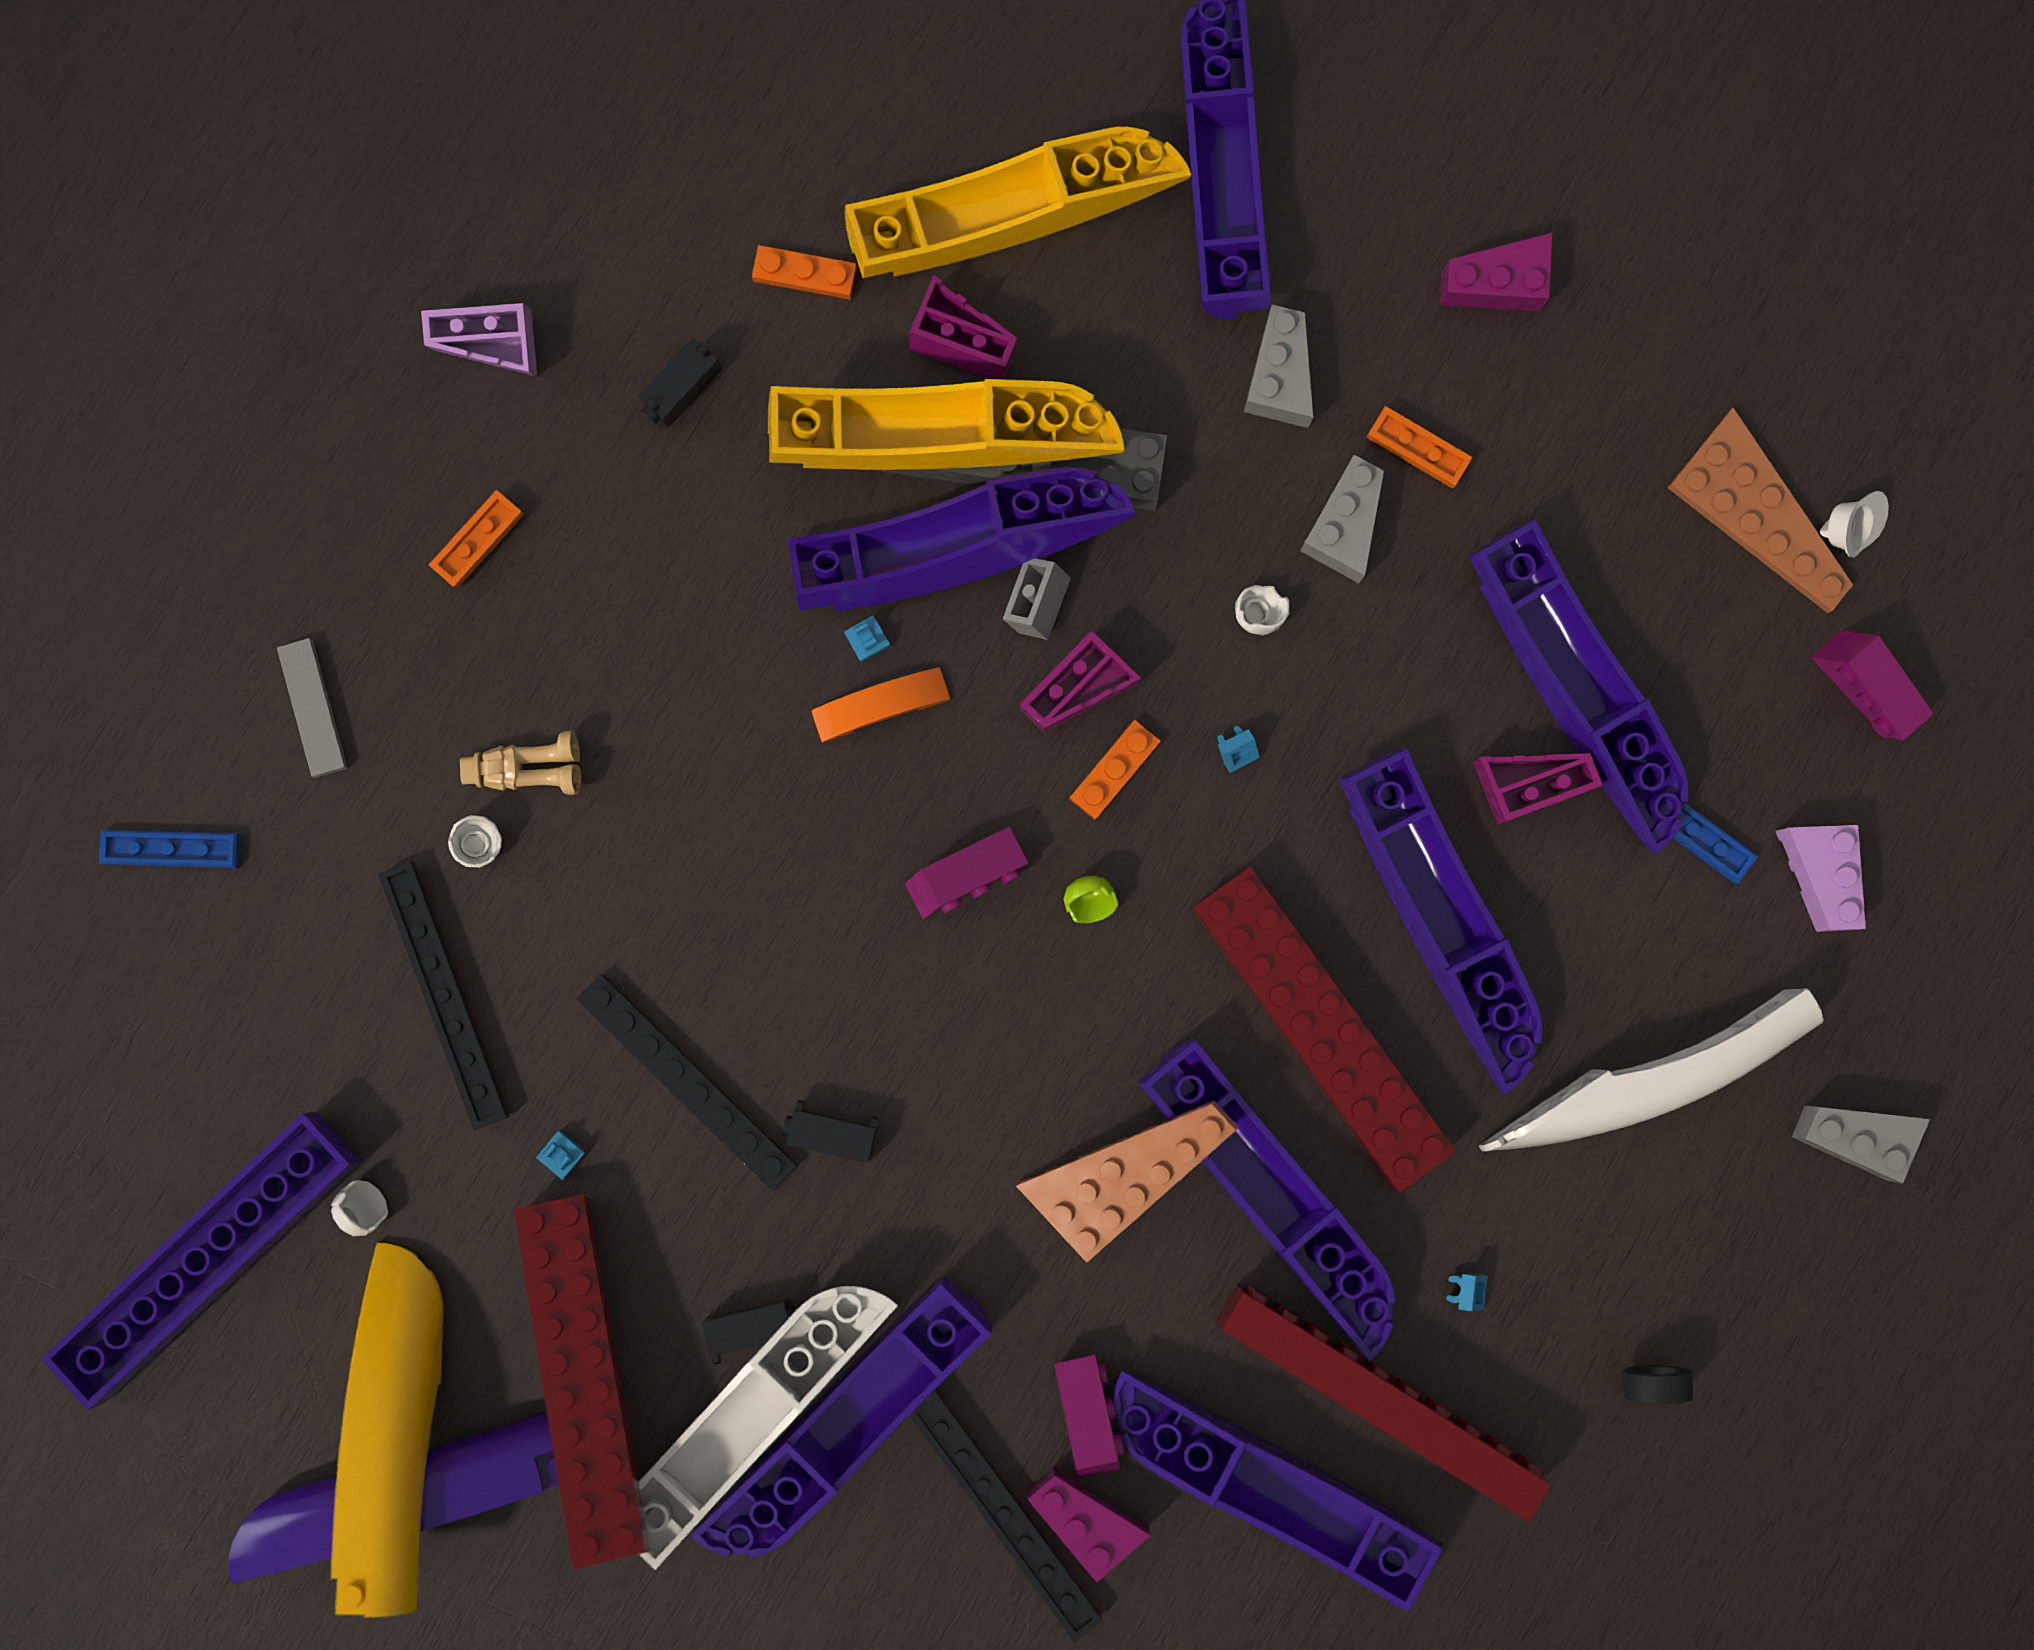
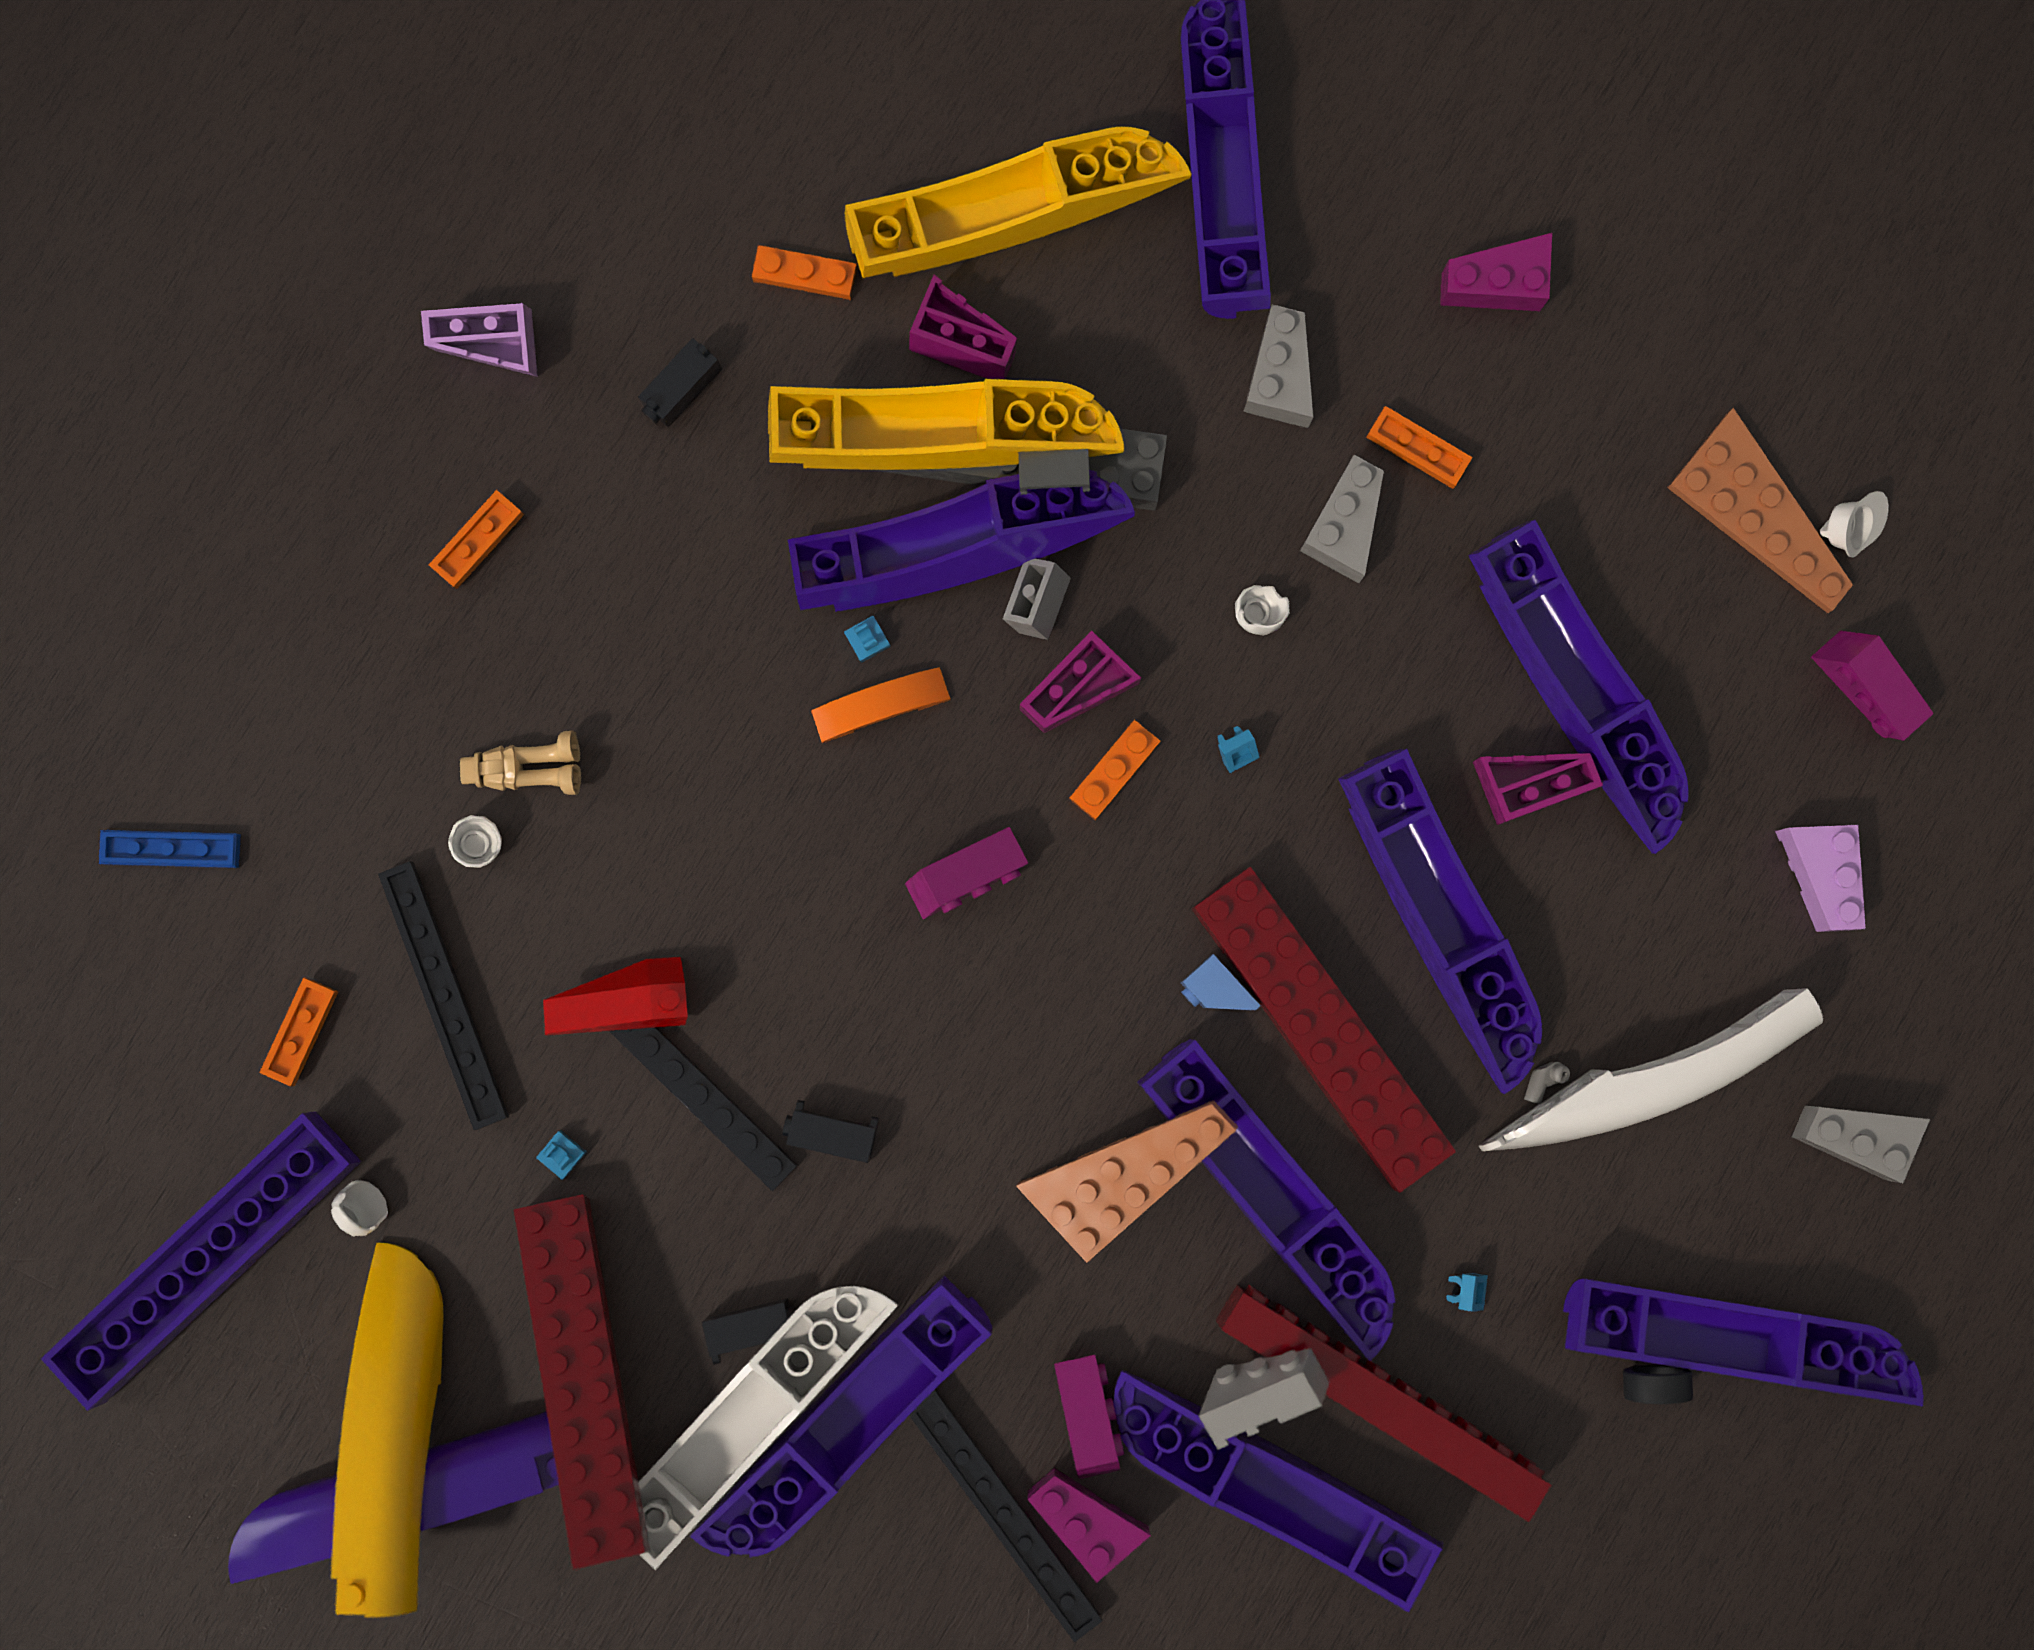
light grey tile [277,638,348,778] -> none
lime hair [1063,875,1118,923] -> none
blue tile [1672,803,1758,884] -> none
none -> orange plate [259,978,338,1087]
none -> red wedge [543,957,688,1035]
none -> dark grey hinge [1018,449,1090,495]
none -> medium blue slope [1181,954,1260,1011]
none -> light grey wedge [1199,1349,1329,1449]
none -> light grey arm [1524,1062,1570,1105]
none -> dark purple slope [1563,1279,1923,1406]

